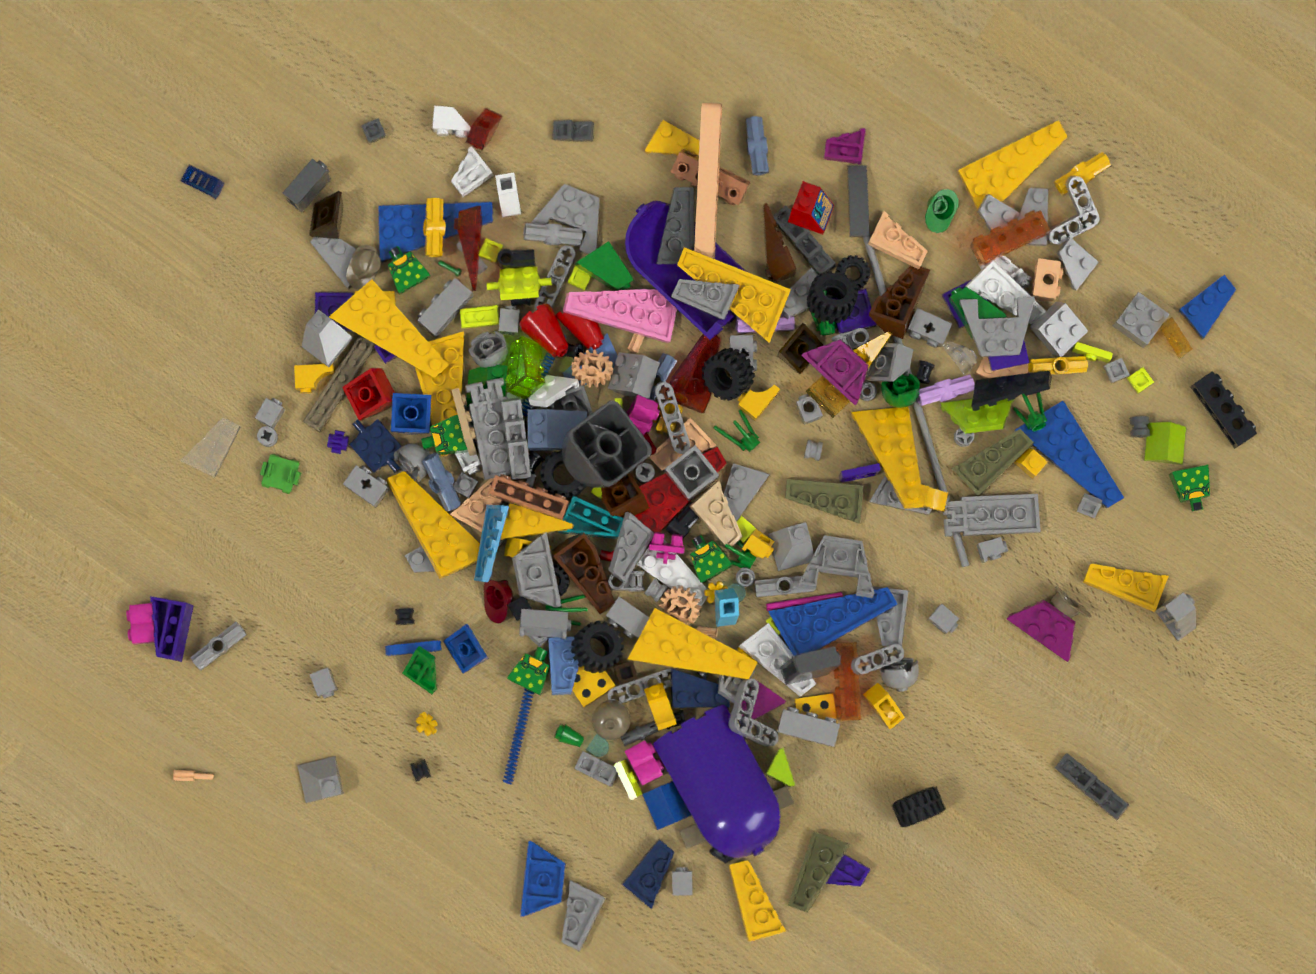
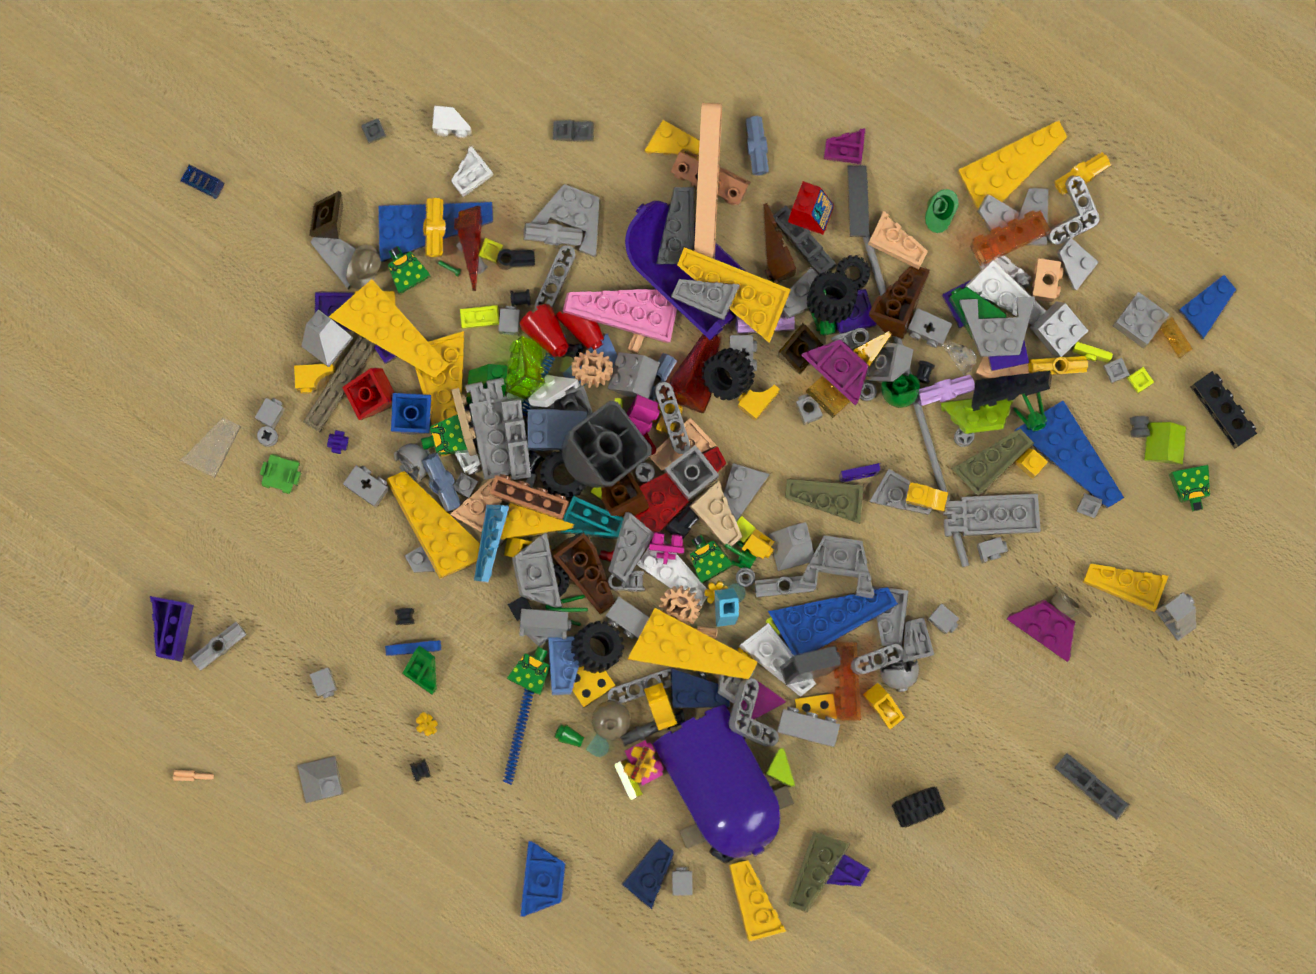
dark pink brick [126,603,155,645] -> none
dark grey brick [283,158,331,213] -> none
dark blue plate [349,419,402,473] -> none
light grey brick [417,278,474,338] -> none
blue slope [444,624,489,674] -> none
clear red slope [466,108,502,150] -> none
light grey cylinder [469,331,508,367] -> none
dark red piece [484,579,513,624] -> none
neon yellow plate [487,266,552,300] -> none
white slope [495,173,521,217] -> none
light grey wing [562,880,606,951] -> none
neon yellow tile [568,265,591,291] -> none
light grey slope [574,751,618,787] -> none
green slope [575,241,634,291] -> none
dark brown brick [612,660,638,685] -> none
blue slope [642,781,692,830] -> none
light grey wheel [644,578,667,602] -> none
green plant [713,410,760,452] -> none
dark pink bar [766,592,843,611] -> none
light grey wheel [804,439,823,461] -> none
yellow wing [851,407,924,509] -> none
none -> yellow hips [623,746,658,784]
none -> light grey wing [903,618,934,662]

